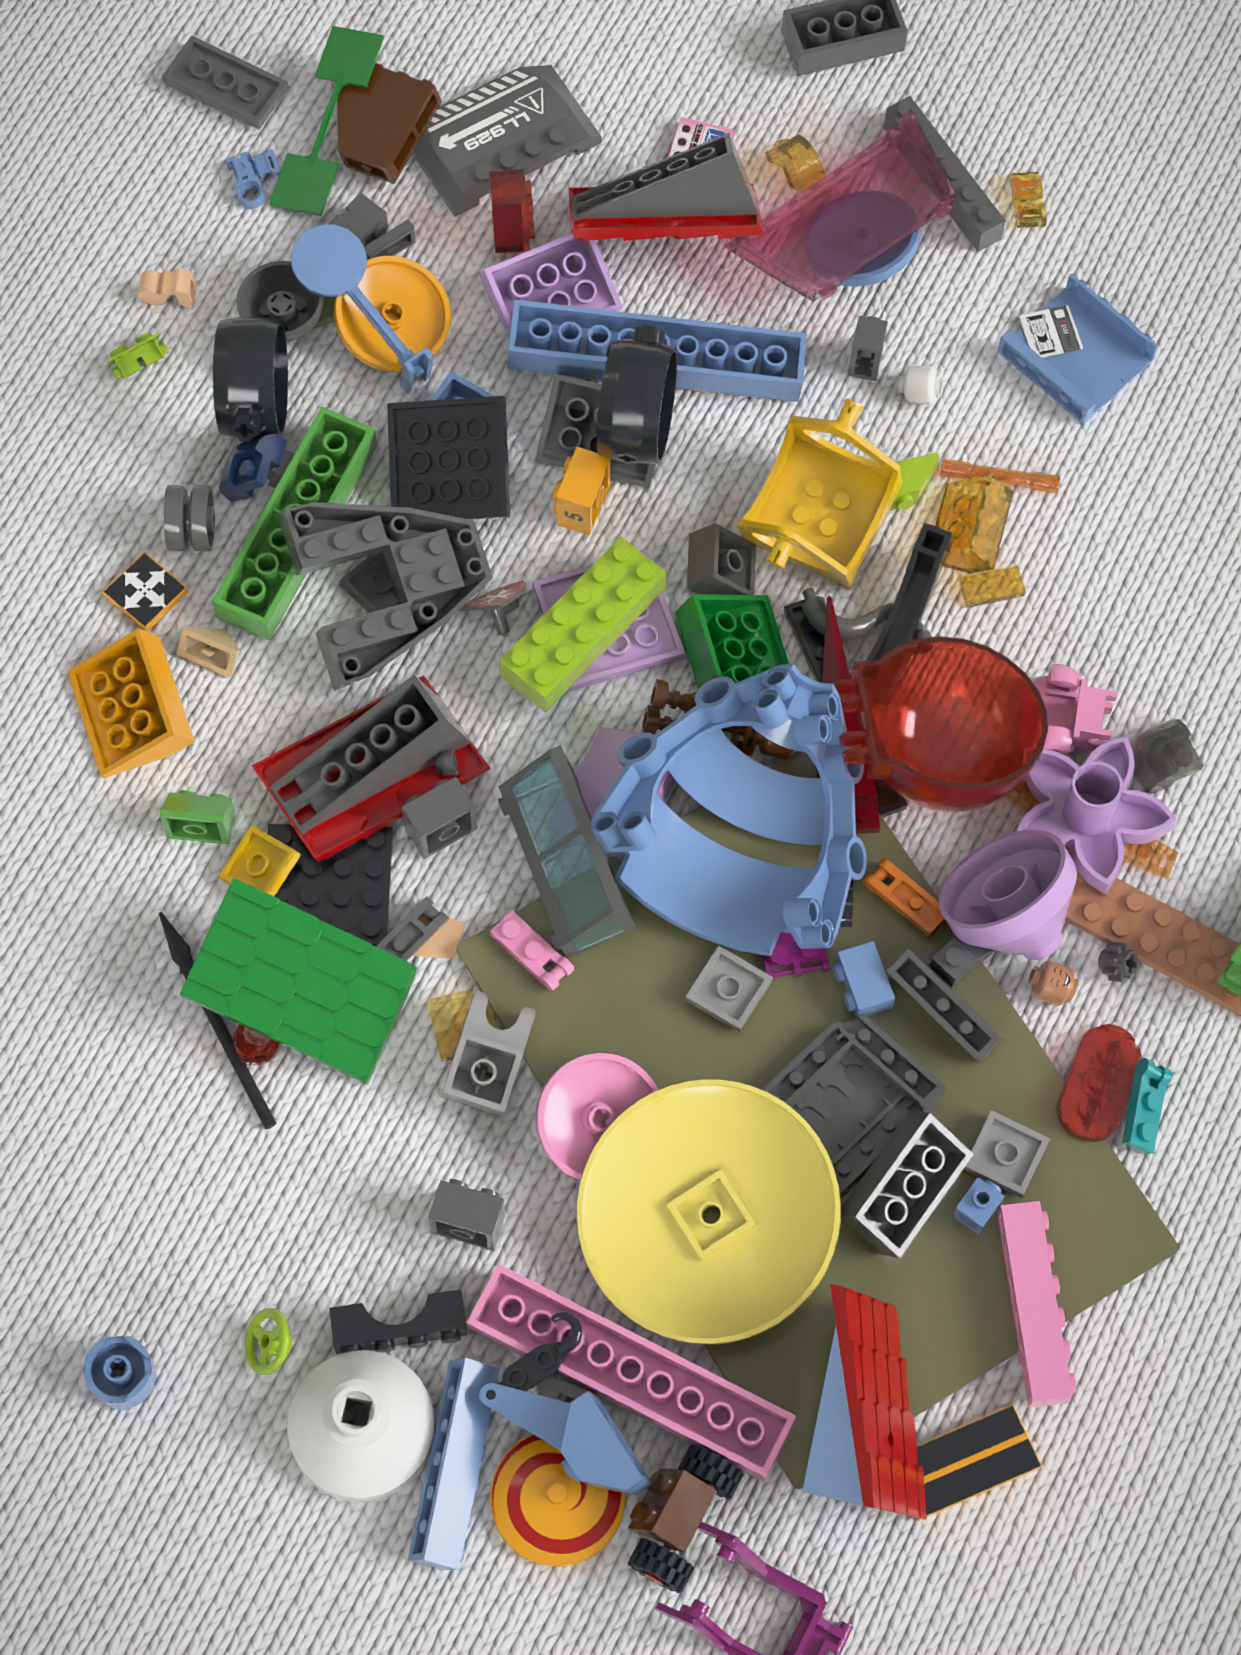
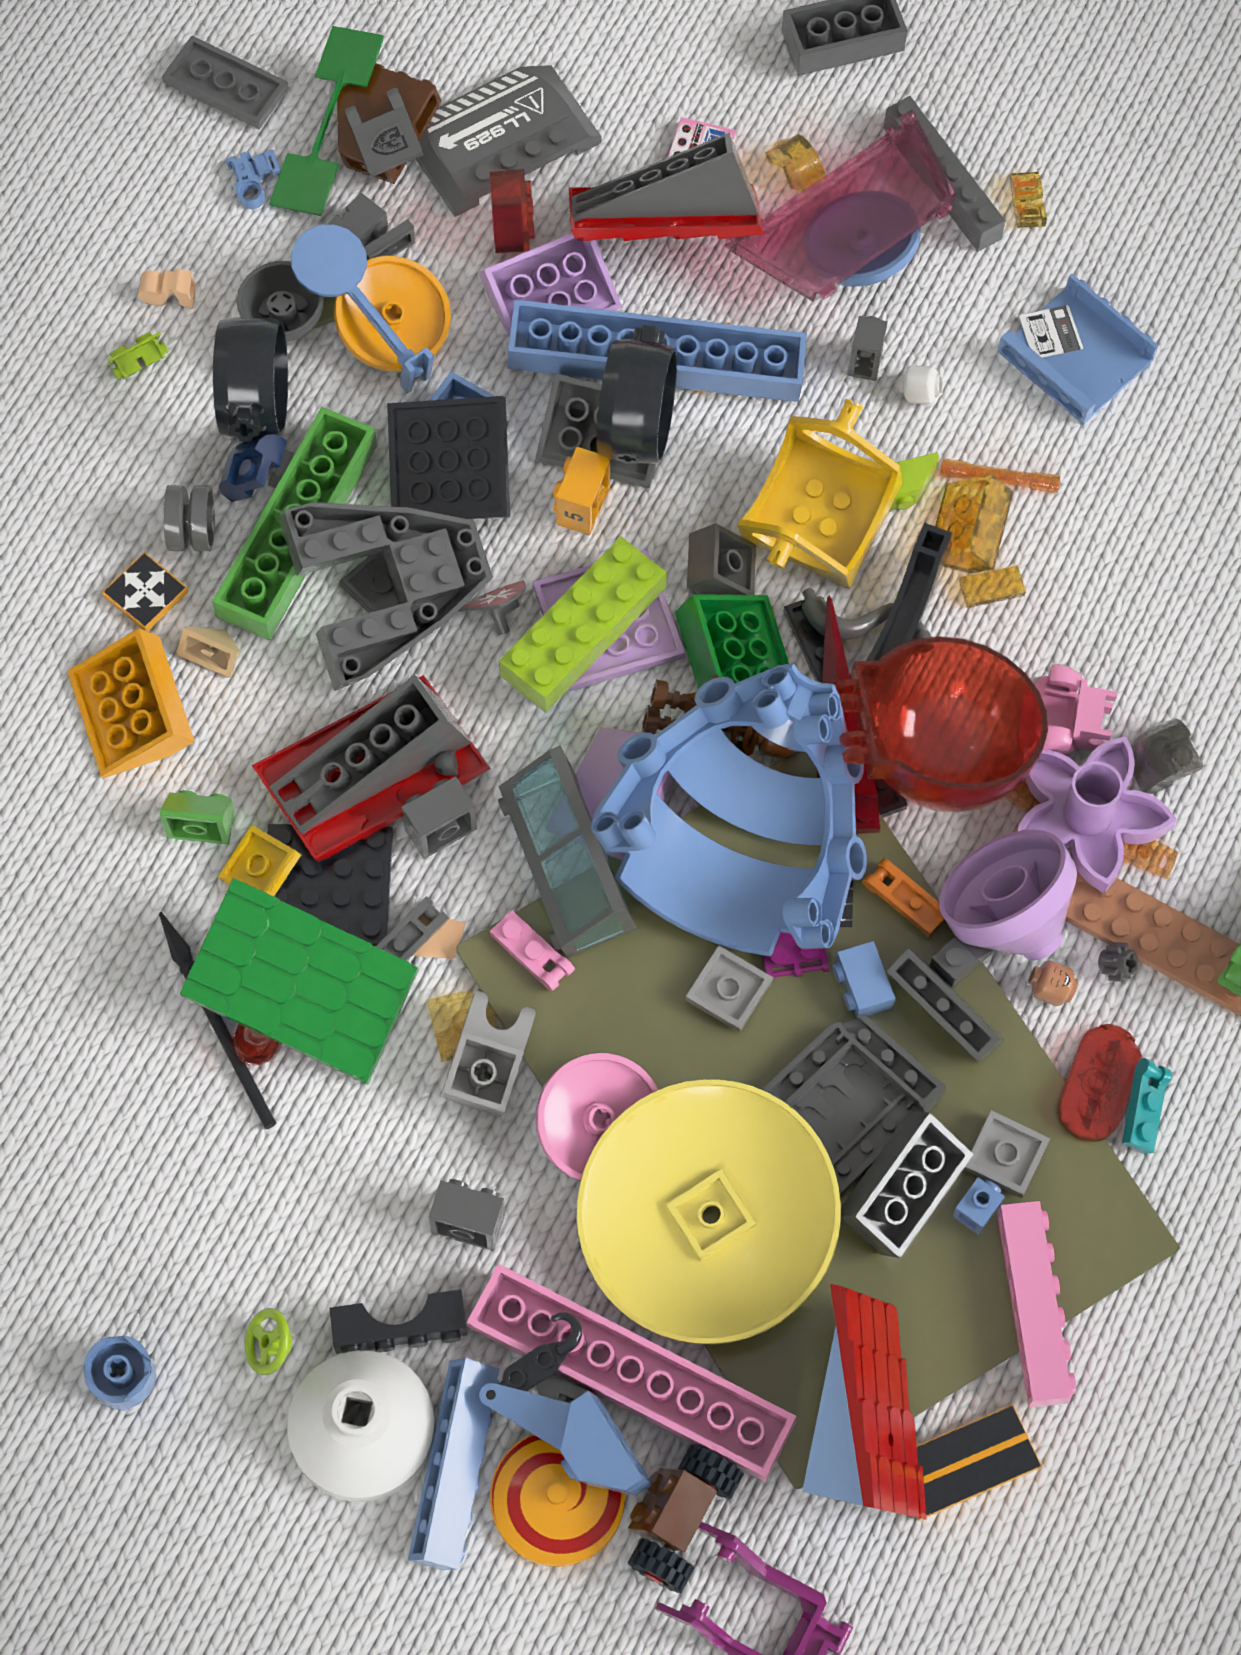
none -> dark grey flag [345,88,424,177]

